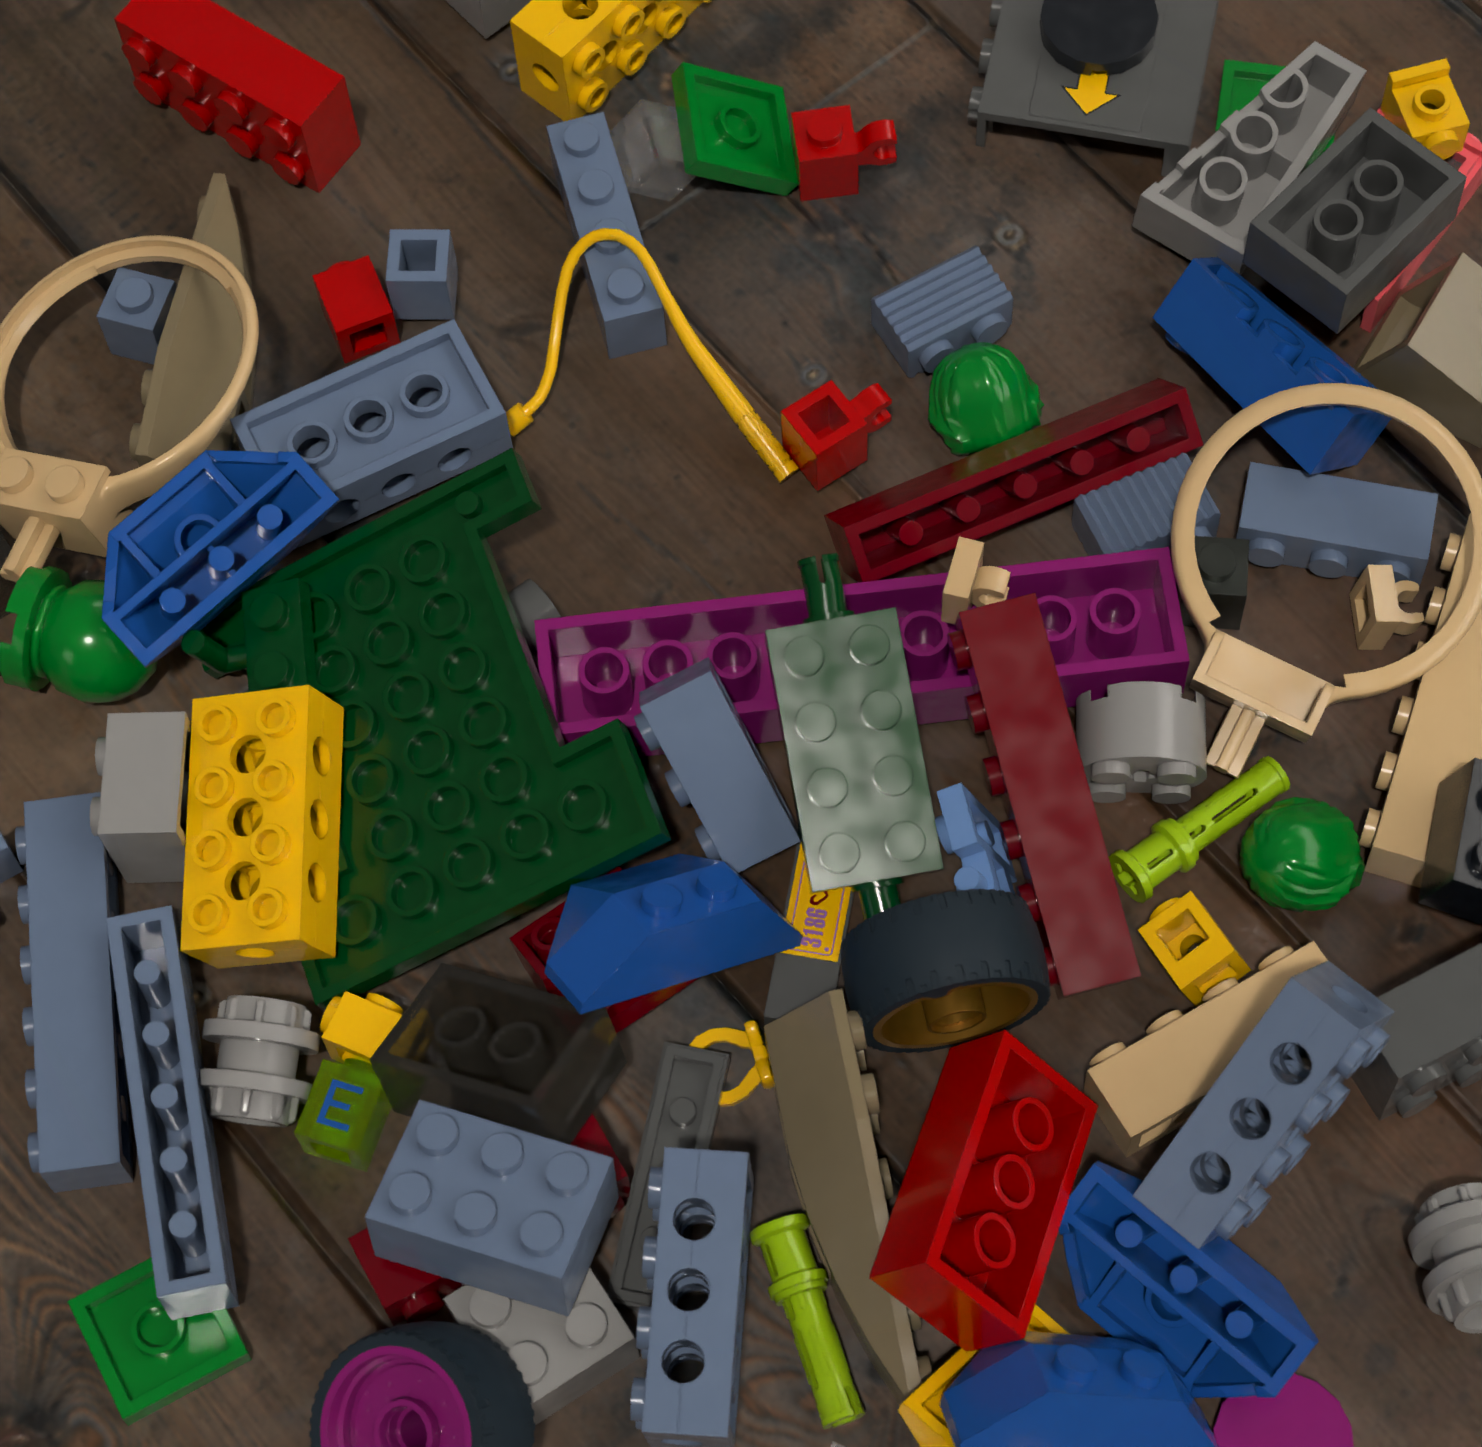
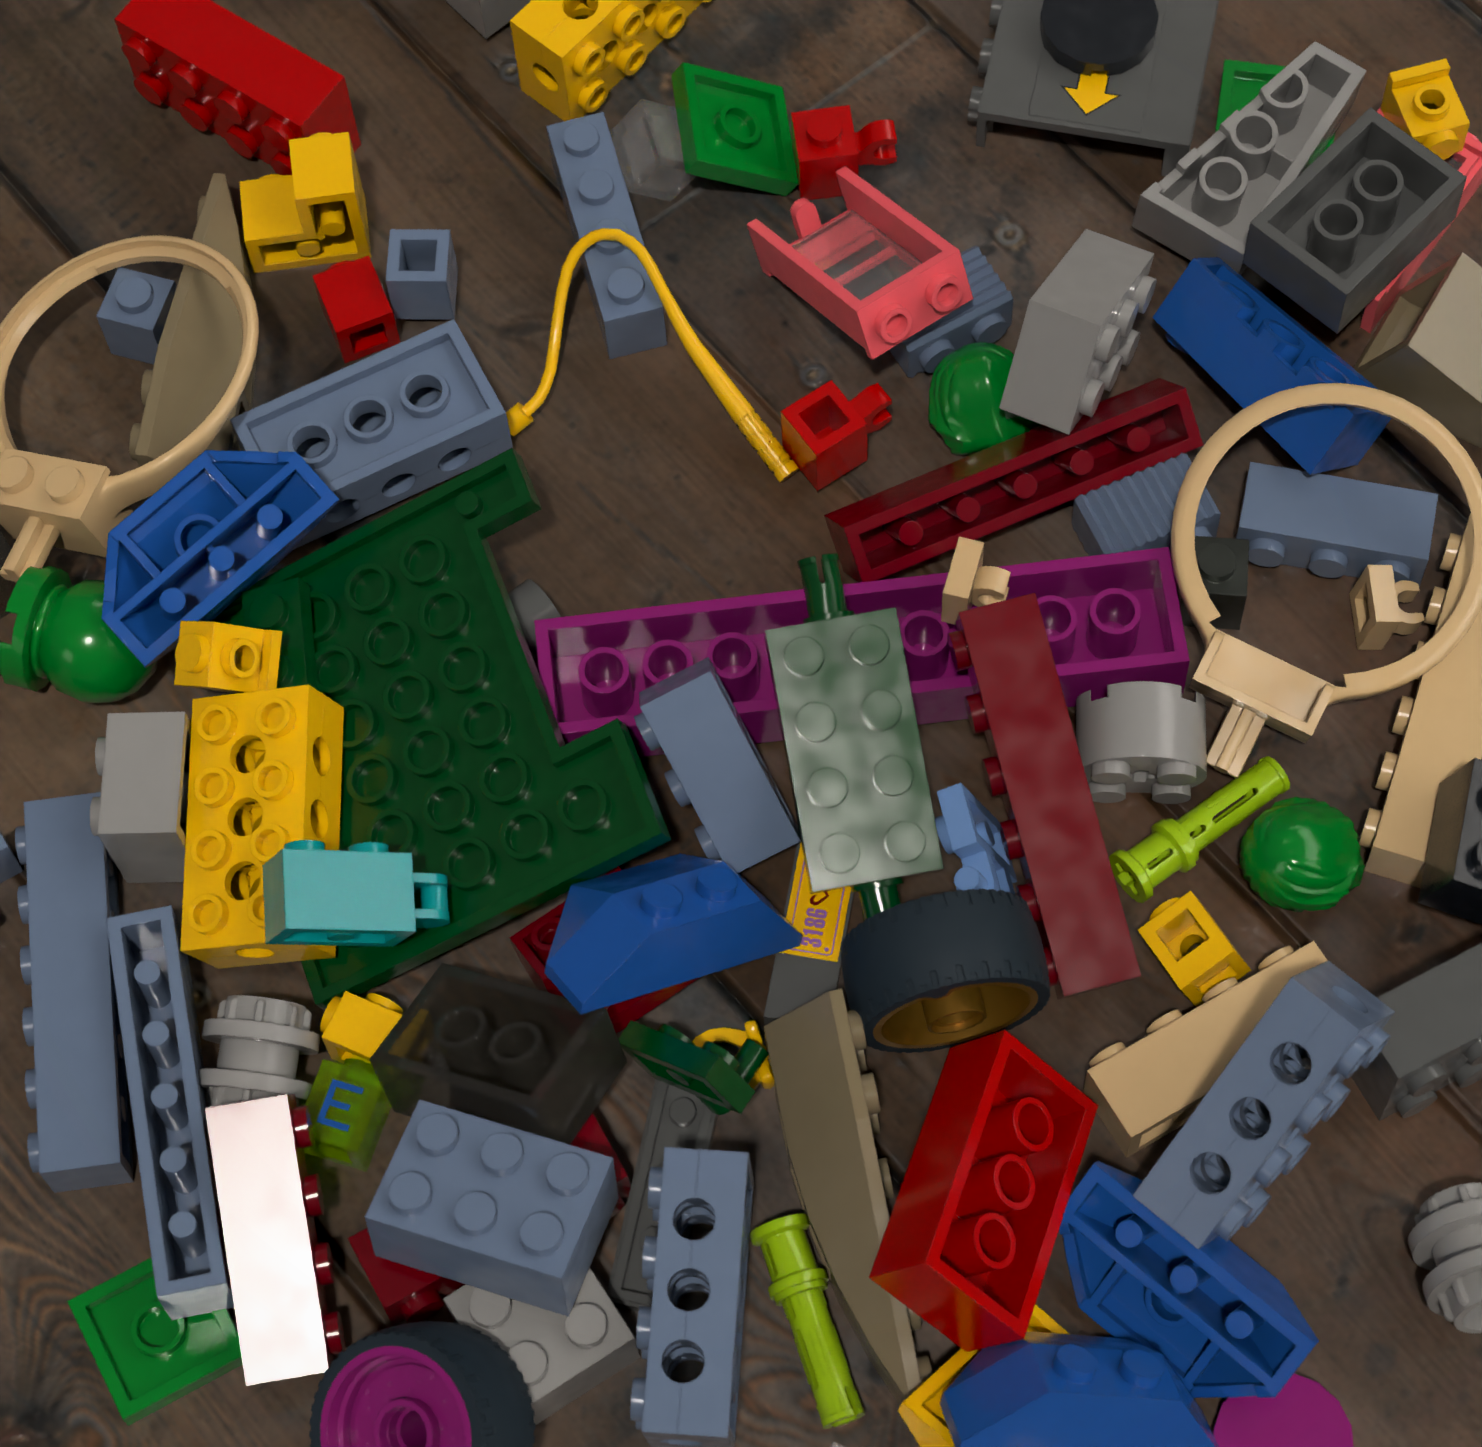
none -> yellow brick [174,621,282,693]
none -> brick [205,1094,345,1385]
none -> yellow brick [239,132,371,273]
none -> teal brick [262,840,450,947]
none -> dark green plate [616,1020,768,1115]
none -> coral door [746,166,974,360]
none -> light grey brick [999,229,1157,435]

